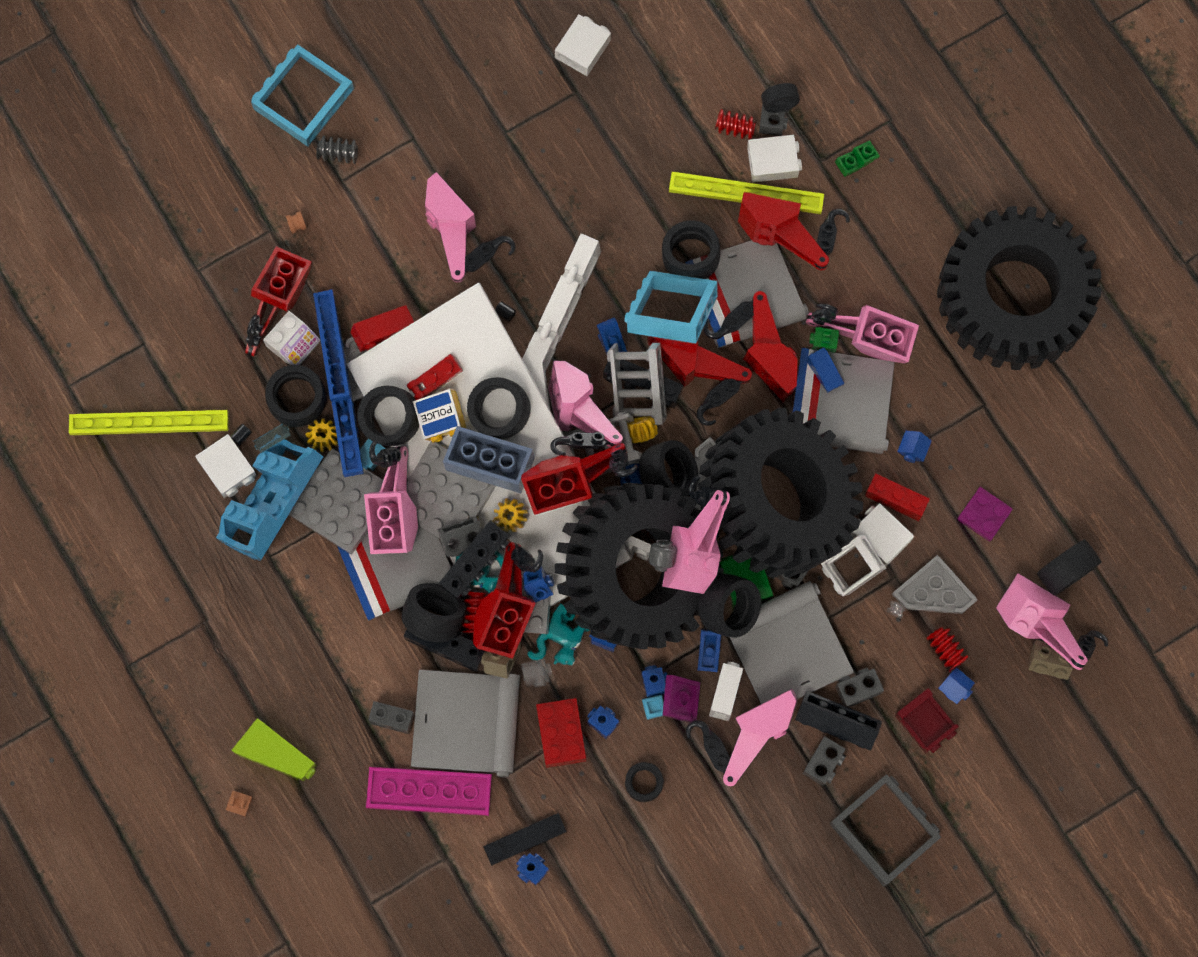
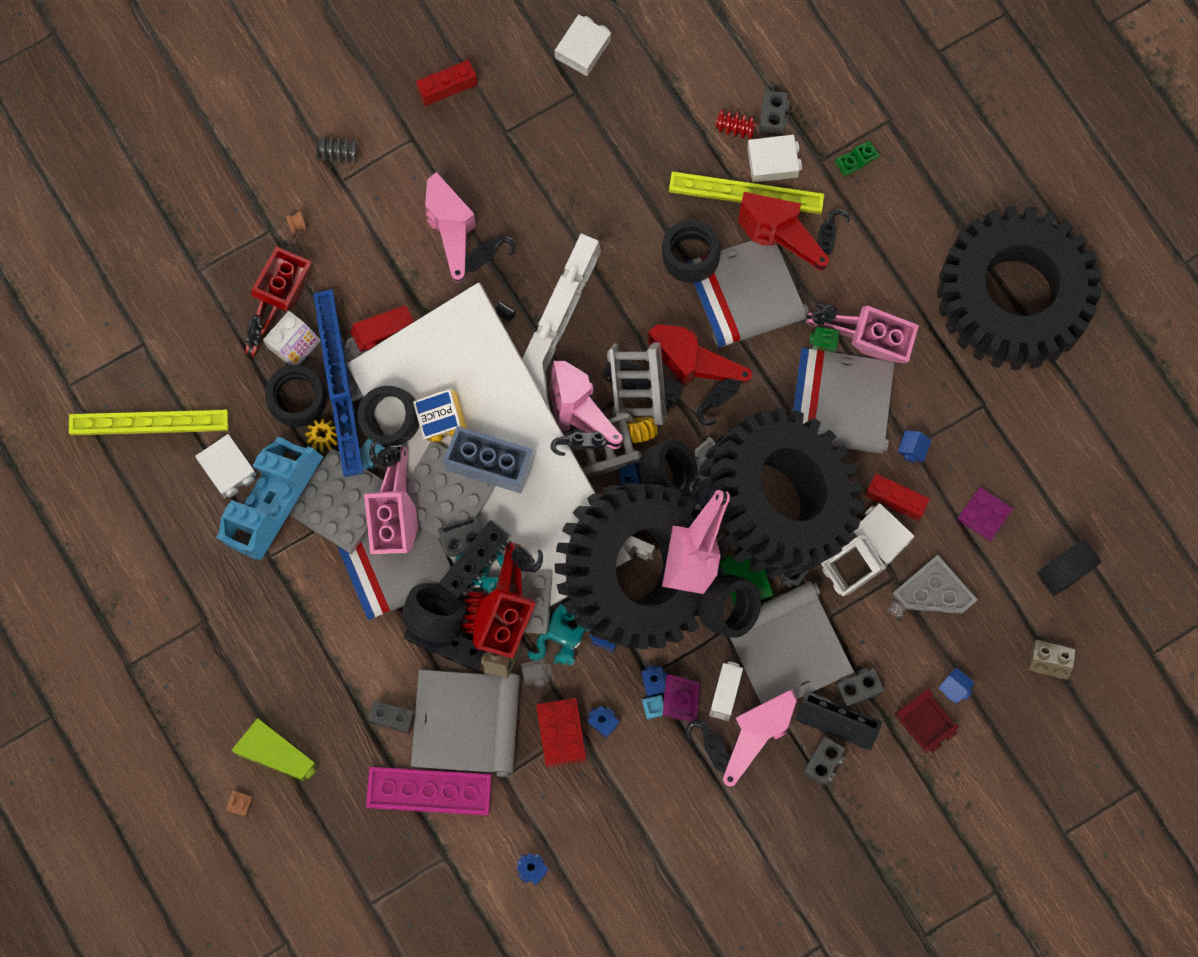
black hinge [230,424,252,446] -> none
medium azure window [251,44,354,147] -> none
clear light blue piece [253,424,291,453] -> none
red plate [406,354,463,400] -> none
black tyre [467,377,531,439] -> none
black plate [483,813,567,866] -> none
yellow gear [494,498,528,532] -> none
red slope [521,443,638,515] -> none
blue brick [523,566,555,603] -> none
blue slope [596,318,627,354] -> none
medium azure window [625,271,718,344] -> none
black tyre [625,762,664,802] -> none
dark grey head [649,540,677,572] -> none
blue slope [698,629,721,672] -> none
red slope [703,291,798,402] -> none
black tyre [761,83,800,113] -> none
blue slope [807,348,844,393] -> none
dark grey window [830,774,941,887] -> none
red piece [926,627,969,672] -> none
bright pink slope [996,574,1109,670] -> none
none -> red brick [416,60,477,106]

